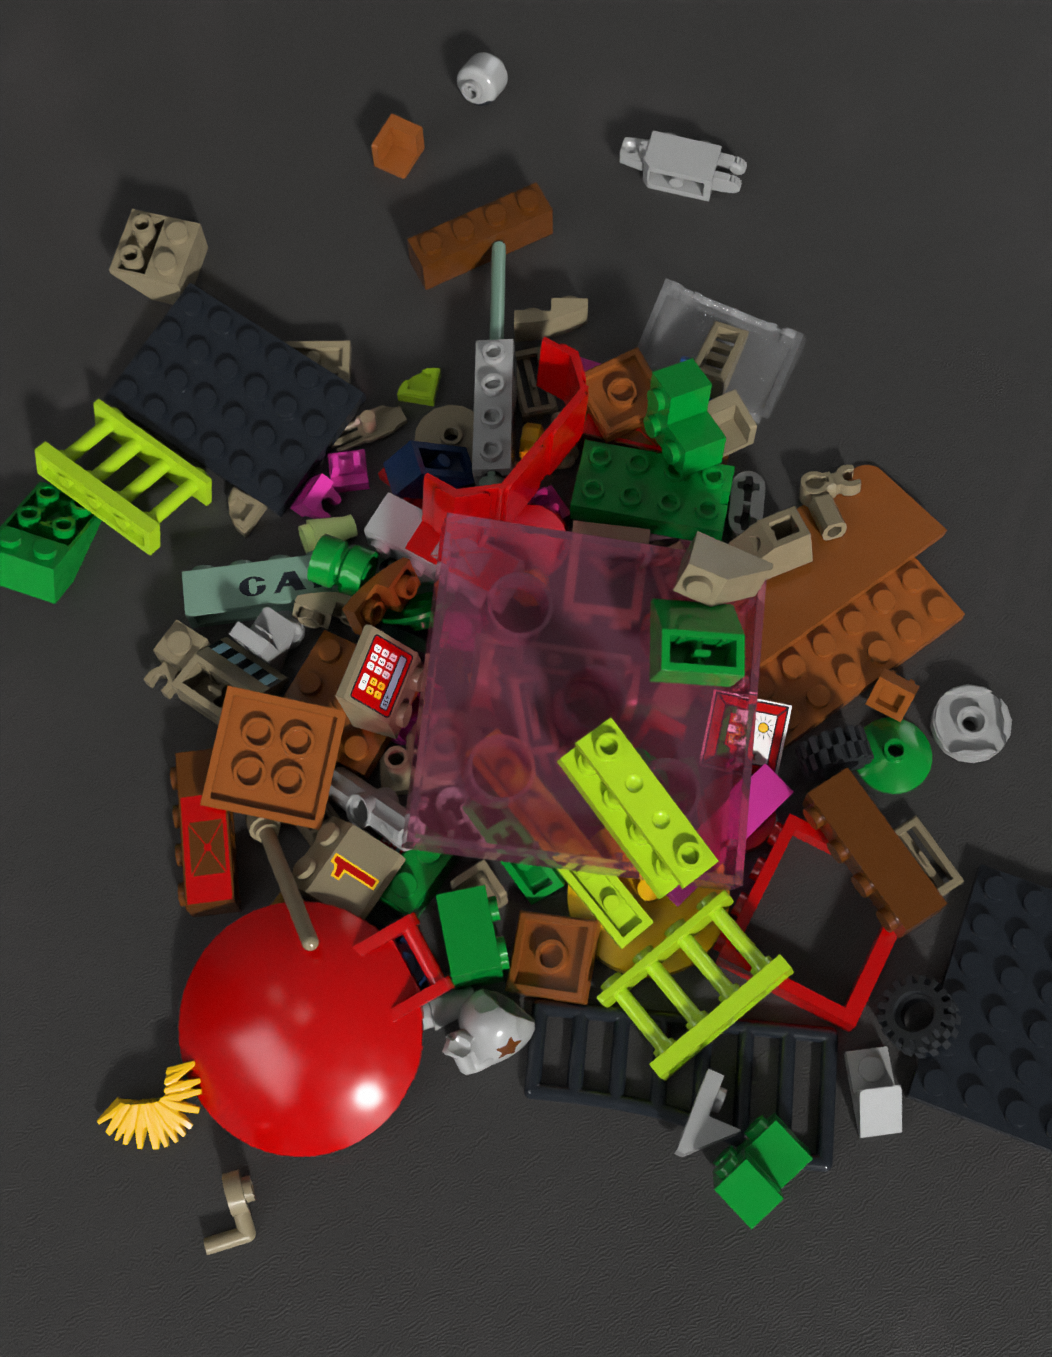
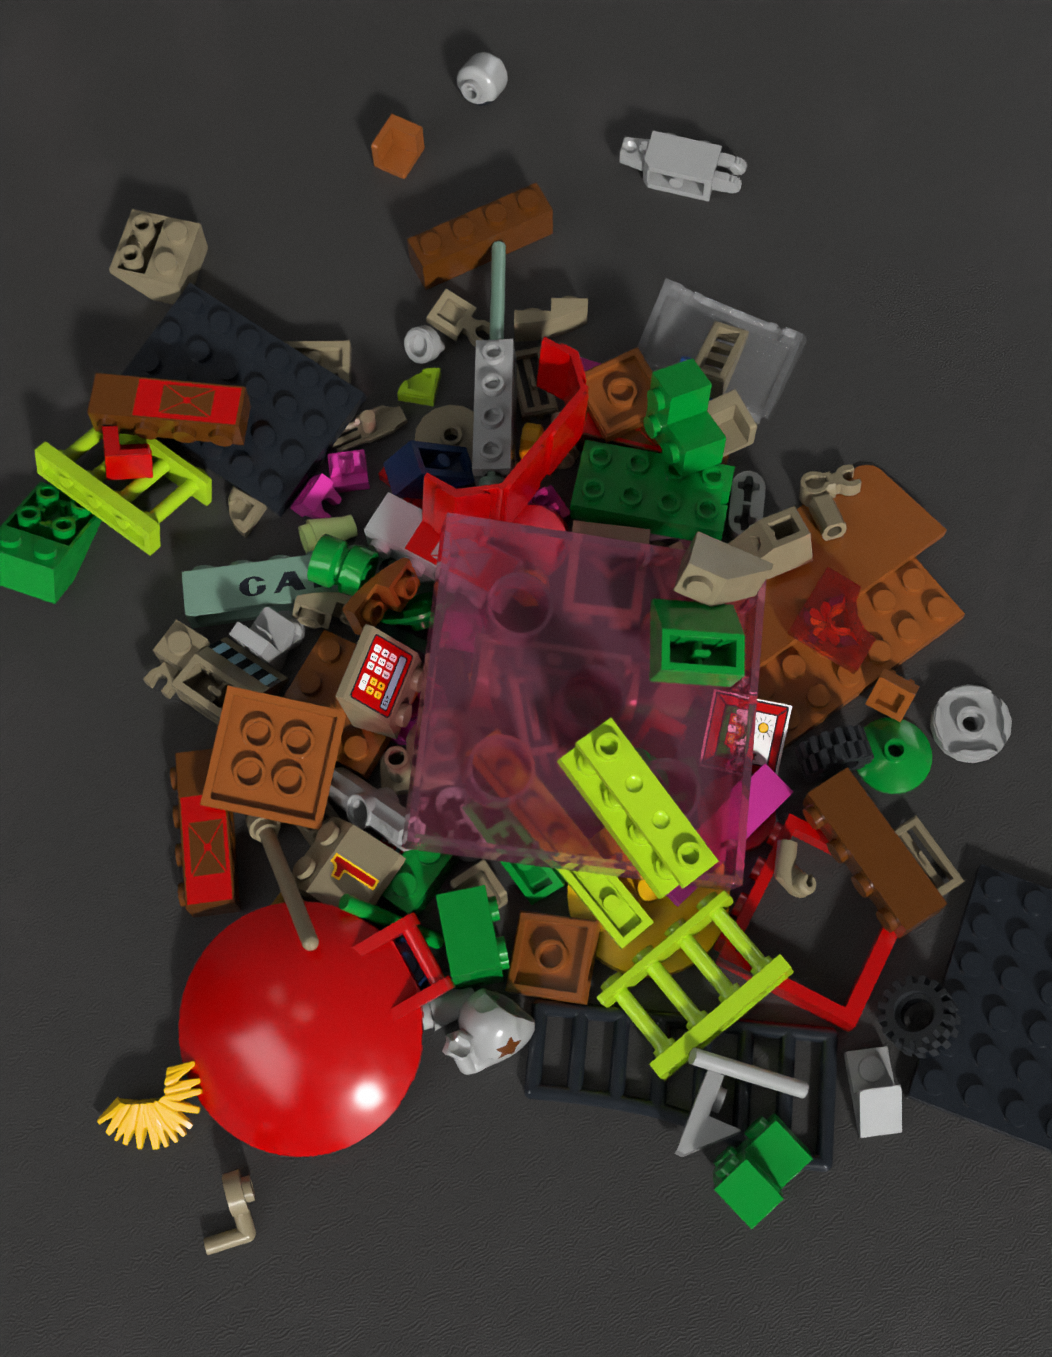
none -> reddish brown brick [87,373,251,447]
none -> red panel [102,426,153,480]
none -> green bar [339,894,444,949]
none -> light grey tile [404,325,445,364]
none -> dark tan plate [426,289,490,347]
none -> light grey bar [688,1047,809,1099]
none -> dark tan arm [774,839,816,898]
none -> clear red tile [787,567,876,674]

